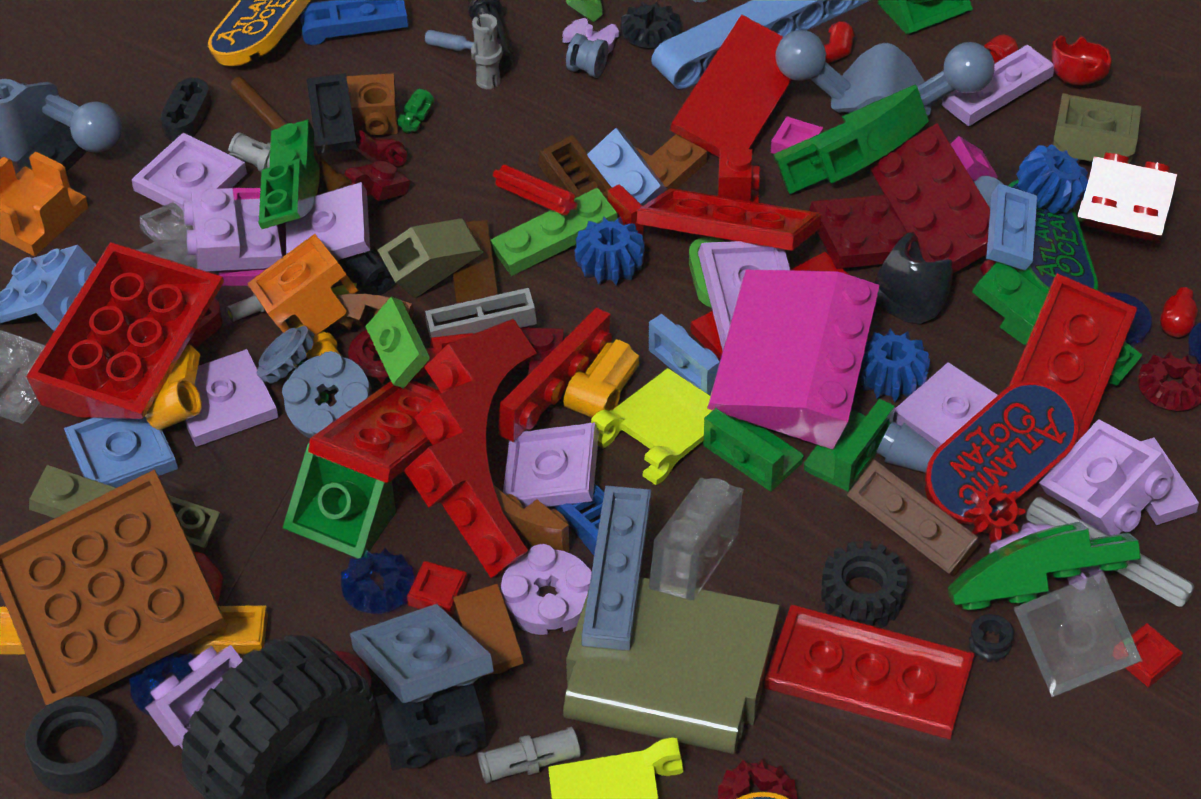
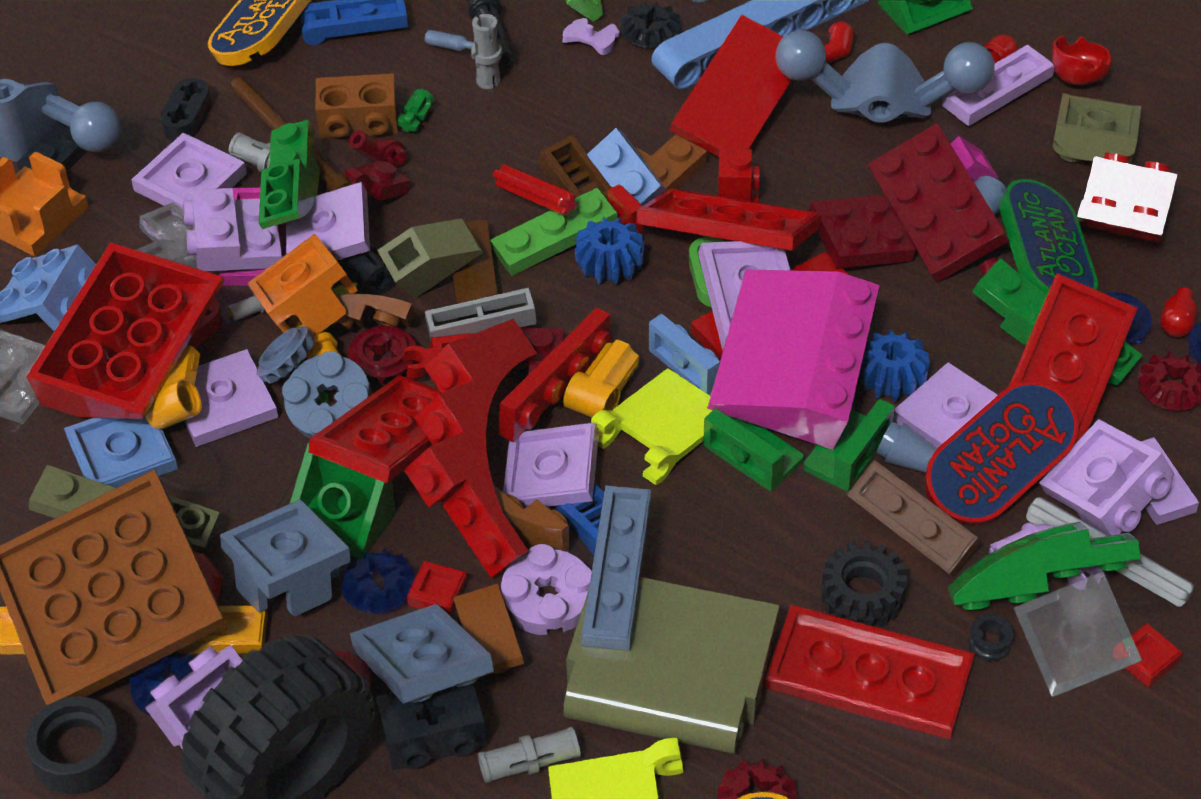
black plate [307,73,357,154] -> none
bright green plate [365,297,430,388] -> none
sand blue wheel [566,33,608,78] -> none
clear brick [649,478,744,601] -> none
dark pink plate [771,116,823,154] -> none
green slope [773,84,929,194] -> none
black piece [874,232,953,324] -> none
red gear [964,483,1026,543] -> none
medium blue plate [986,183,1037,270] -> none
blue gear [1016,144,1088,214] -> none
none -> sand blue panel [220,500,350,616]

